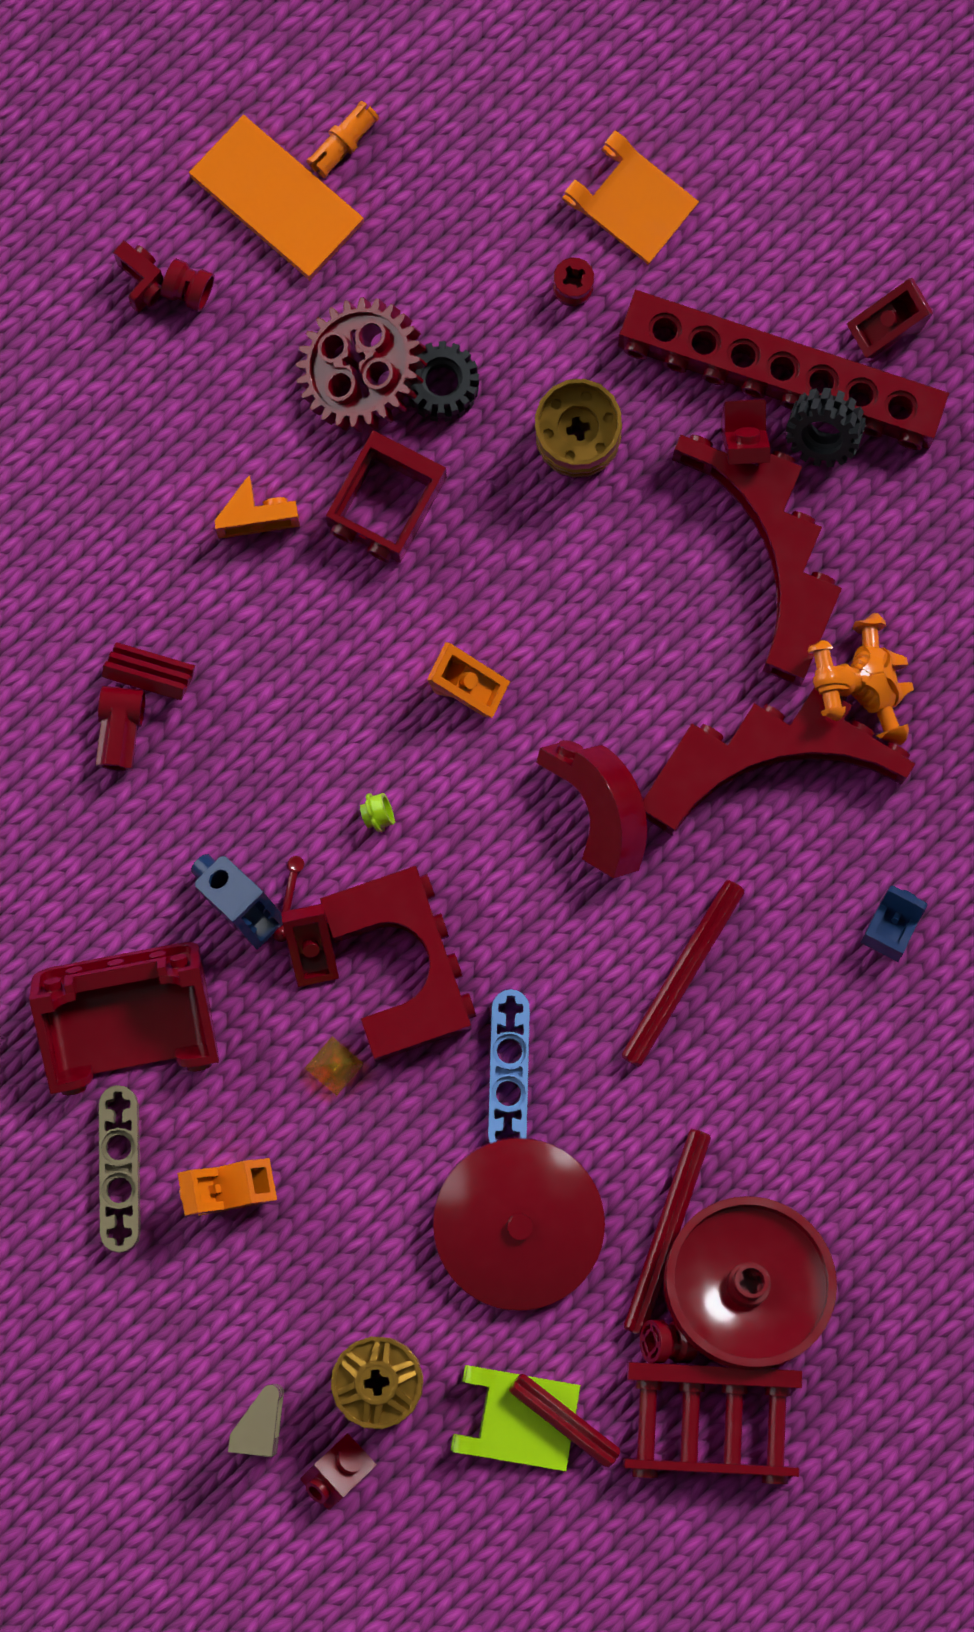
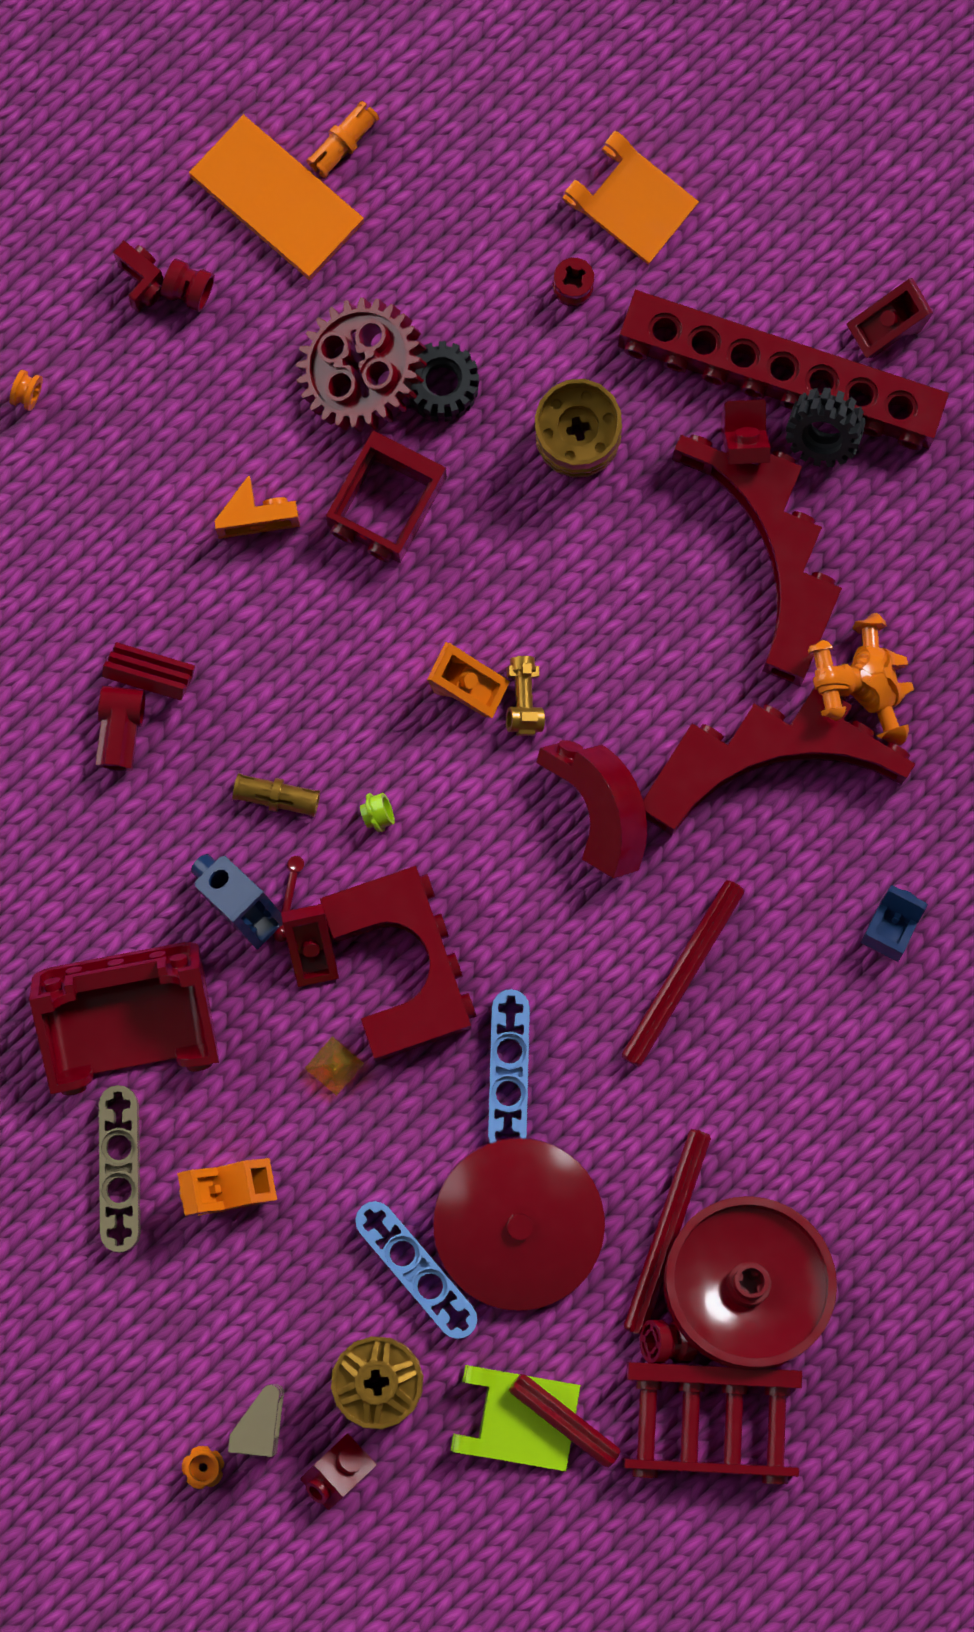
none -> orange bush [9,369,43,411]
none -> orange plate [182,1446,224,1489]
none -> pearl gold pin [232,773,320,817]
none -> medium blue beam [355,1201,477,1339]
none -> pearl gold bar [506,656,545,736]

